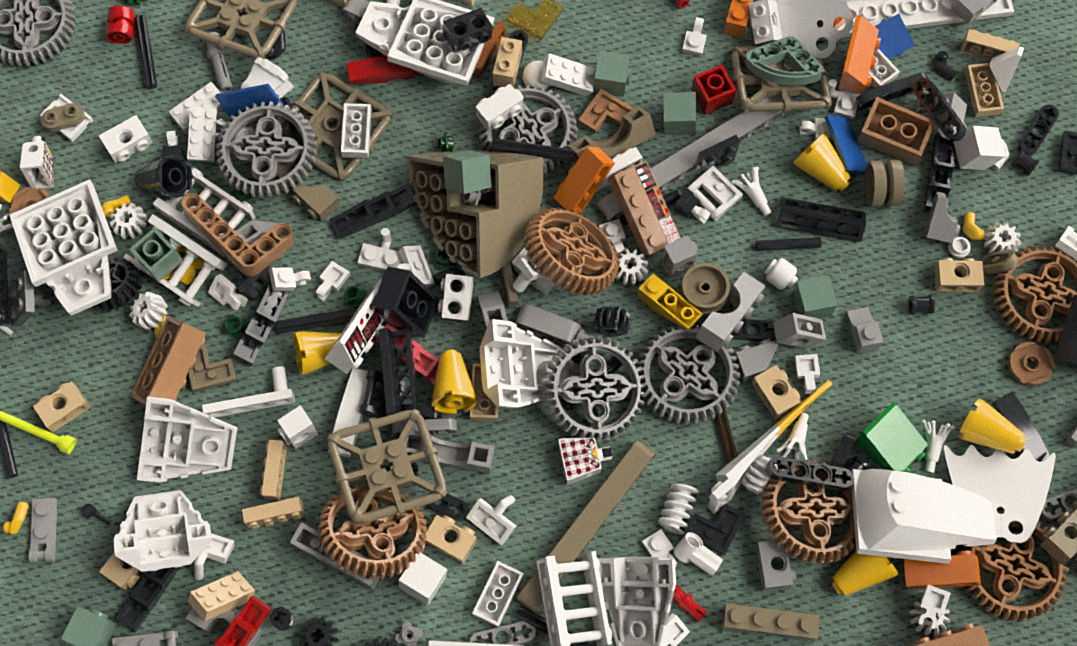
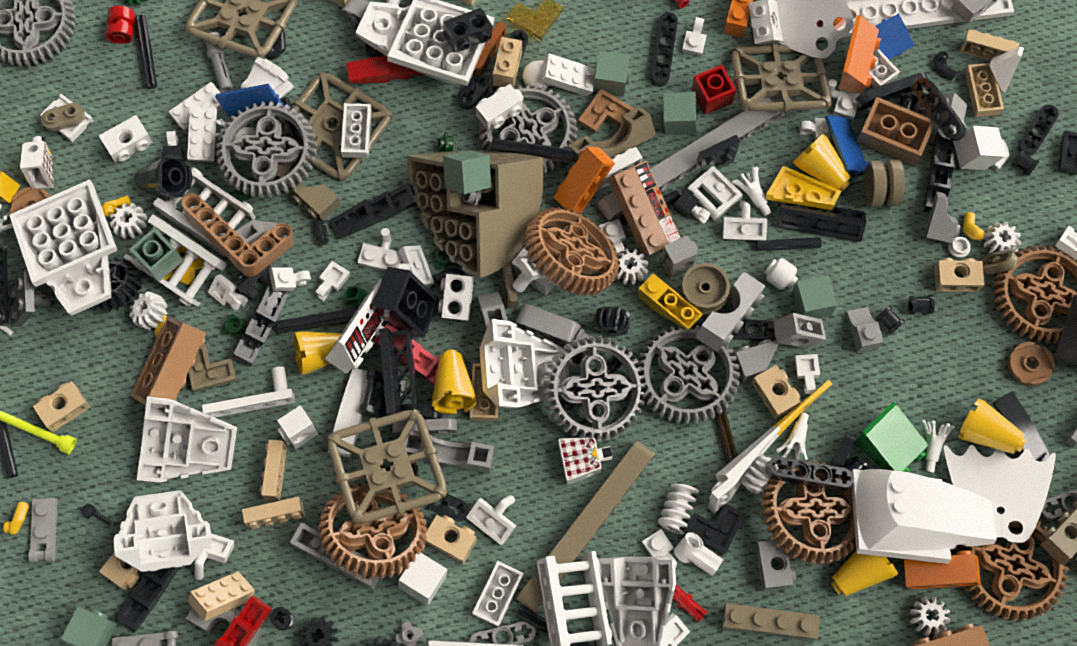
sand green beam [745,37,823,85] -> none
white plate [918,584,951,629] -> none
none -> black piece [312,219,329,245]
none -> black beam [458,75,490,110]
none -> black beam [651,12,678,87]
none -> white plate [722,201,767,240]
none -> yellow wing [765,166,842,210]
none -> black bush [876,305,905,334]
none -> black bush [899,92,919,111]

